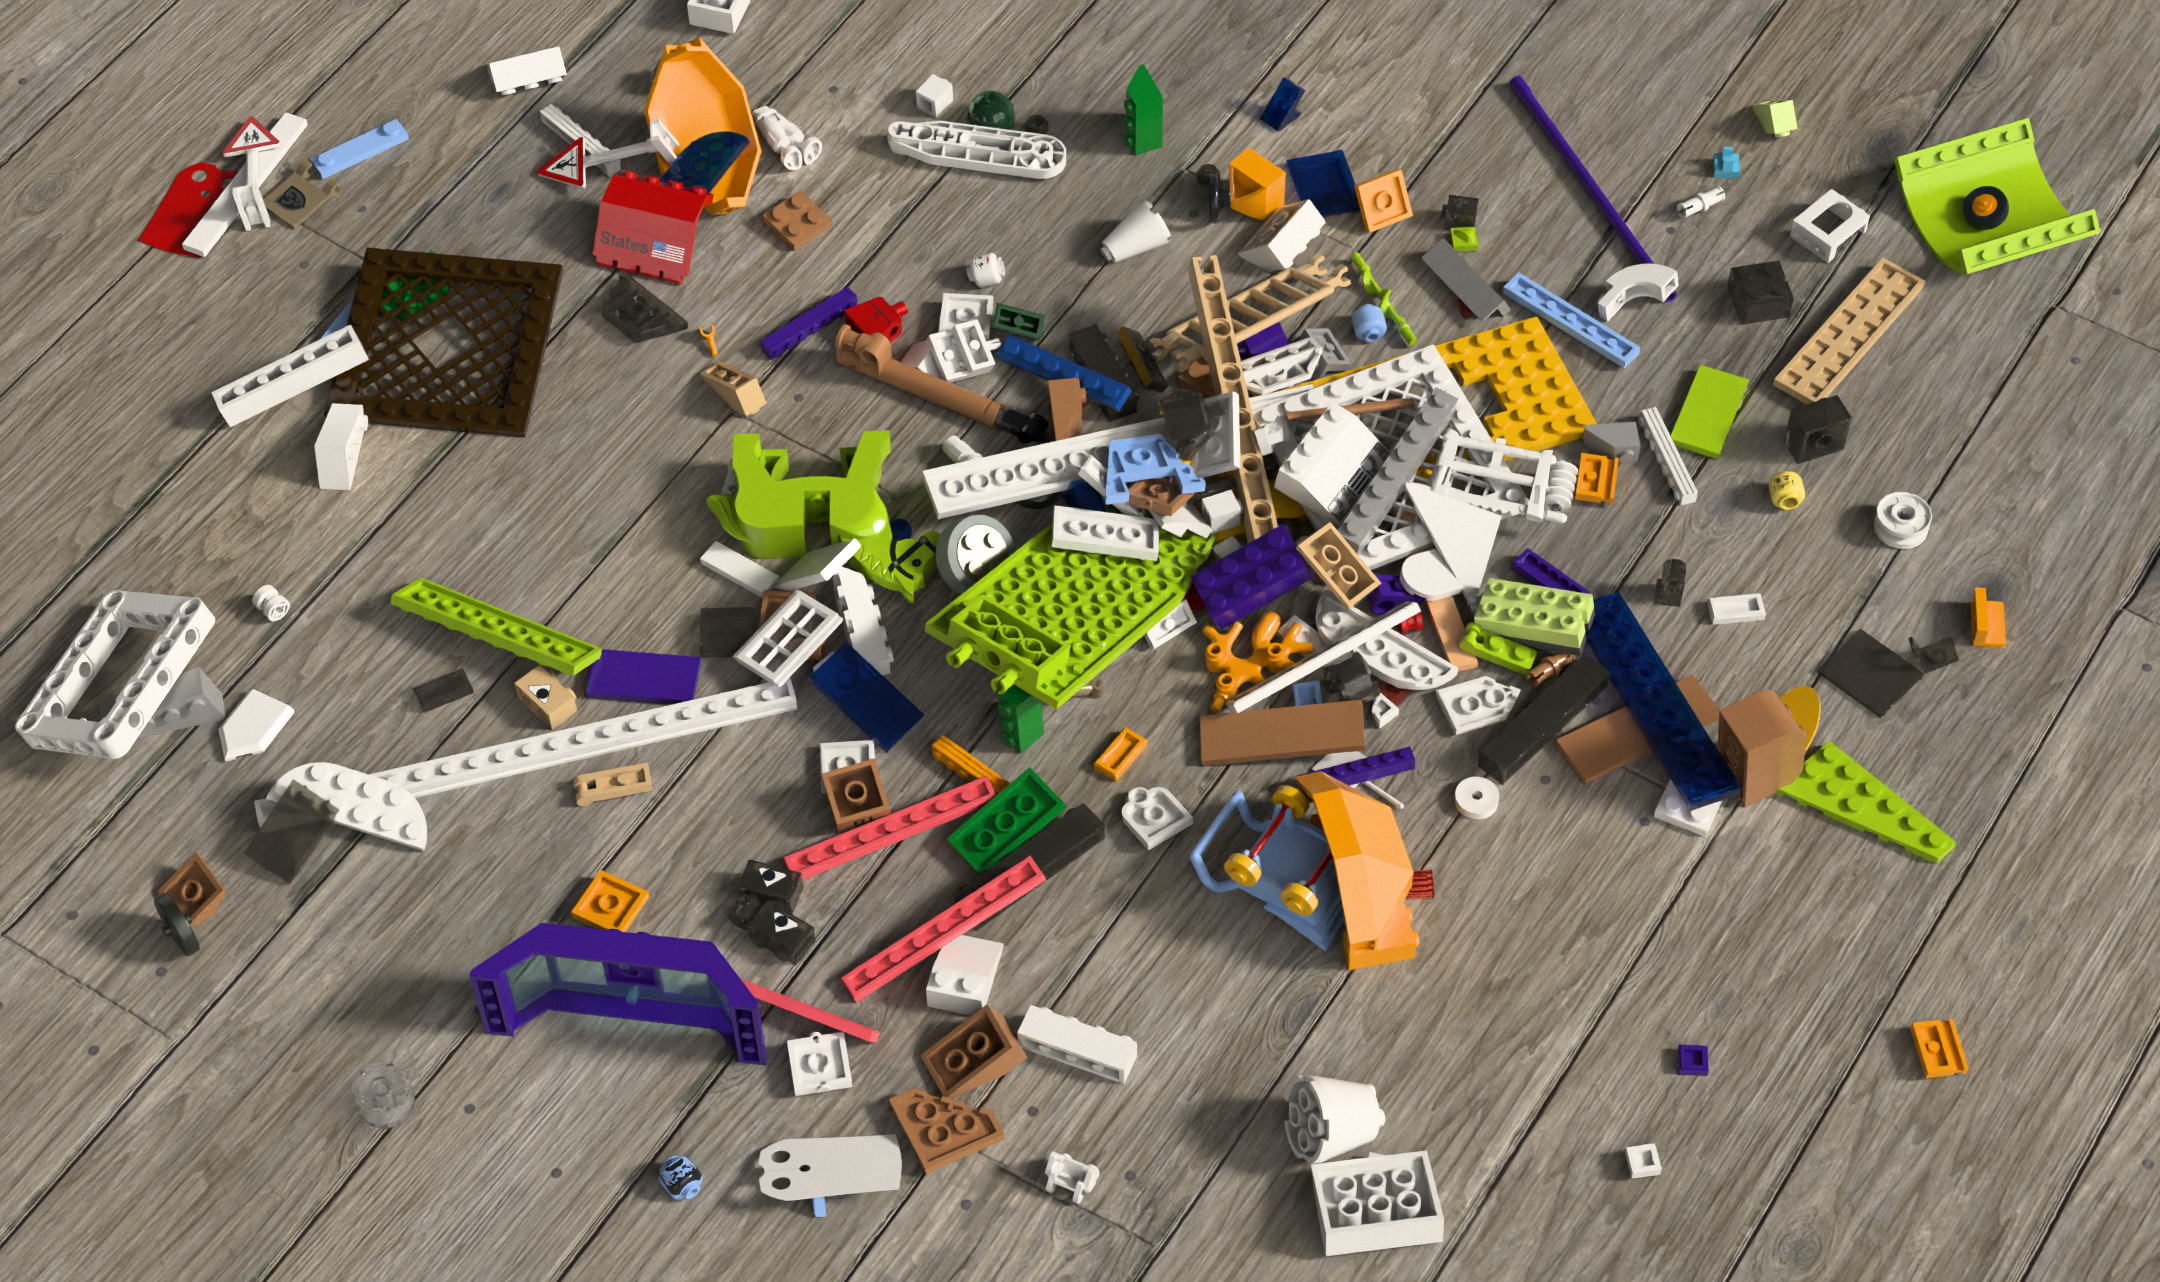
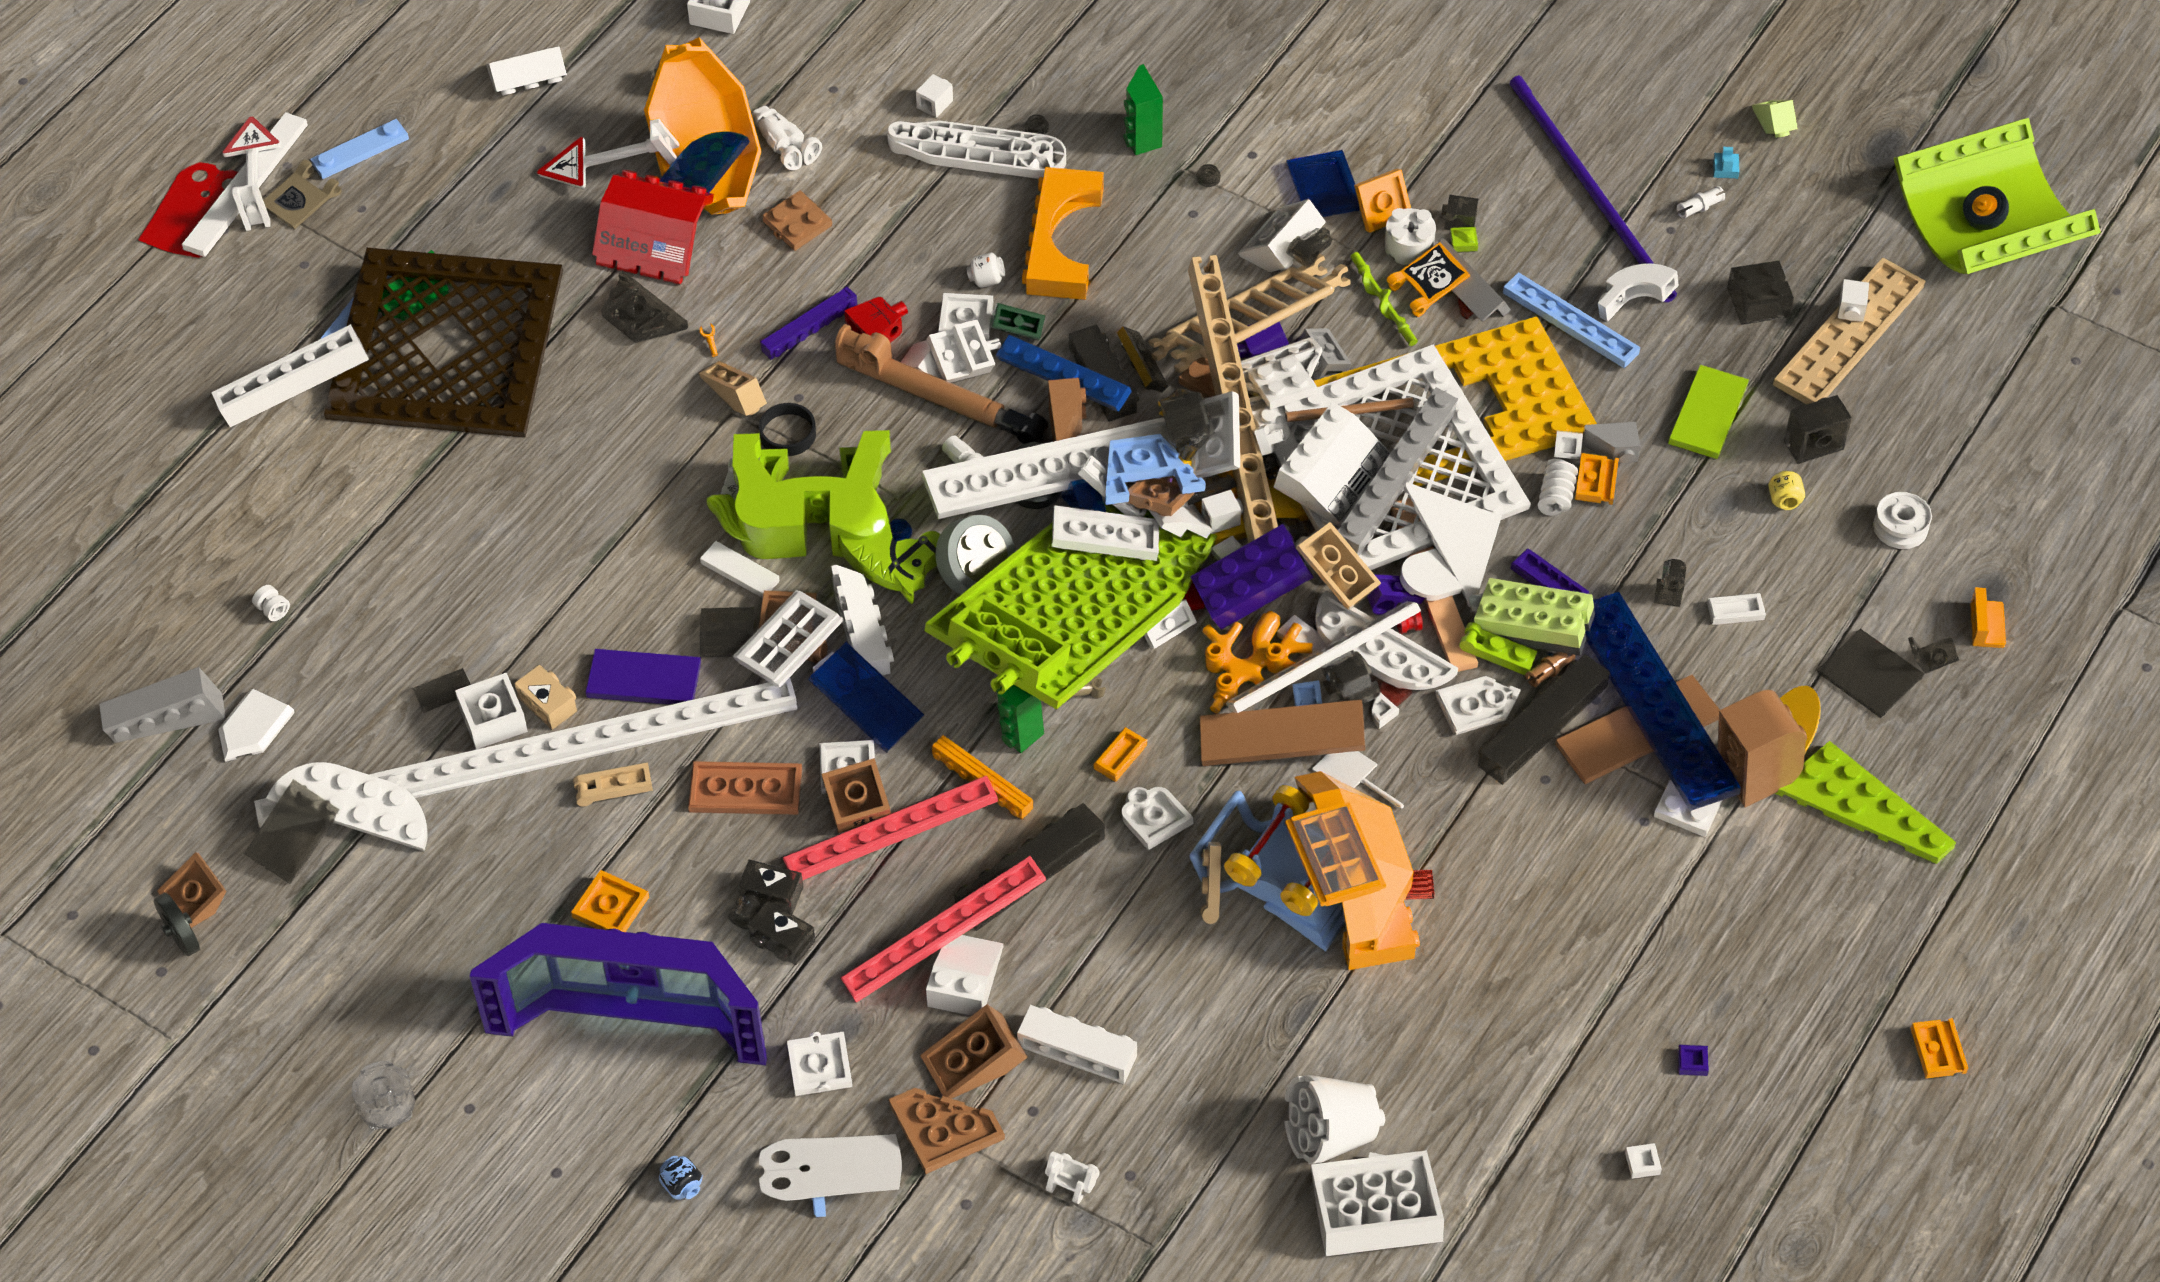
white beam [15,590,215,759] -> none
white wedge [314,403,368,490] -> none
lime plate [391,578,602,676] -> none
white piece [540,104,621,177] -> none
coral tile [740,978,880,1043] -> none
white tile [773,538,861,592] -> none
green plate [947,767,1067,880] -> none
clear green cylinder [967,91,1015,130] -> none
white cone [1100,200,1171,263] -> none
light orange piece [1209,148,1286,224] -> none
clear blue slope [1260,77,1306,131] -> none
dark purple piece [1295,747,1415,788] -> none
light blue head [1352,304,1387,342] -> none
white piece [1409,429,1567,523] -> none
white piece [1454,777,1499,819] -> none
white piece [1638,407,1698,505] -> none
white panel [1790,189,1870,263] -> none
none -> white brick [455,673,528,750]
none -> nougat tile [688,761,802,815]
none -> black tyre [759,403,816,456]
none -> light orange arch [1022,167,1104,300]
none -> tan plate [1200,842,1221,924]
none -> white plate [1248,355,1317,410]
none -> clear piece [1285,802,1386,907]
none -> clear smoke piece [1286,227,1333,268]
none -> white brick [1384,208,1436,265]
none -> flag [1386,242,1470,317]
none -> white plate [1554,430,1583,460]
none -> white brick [1838,279,1869,322]

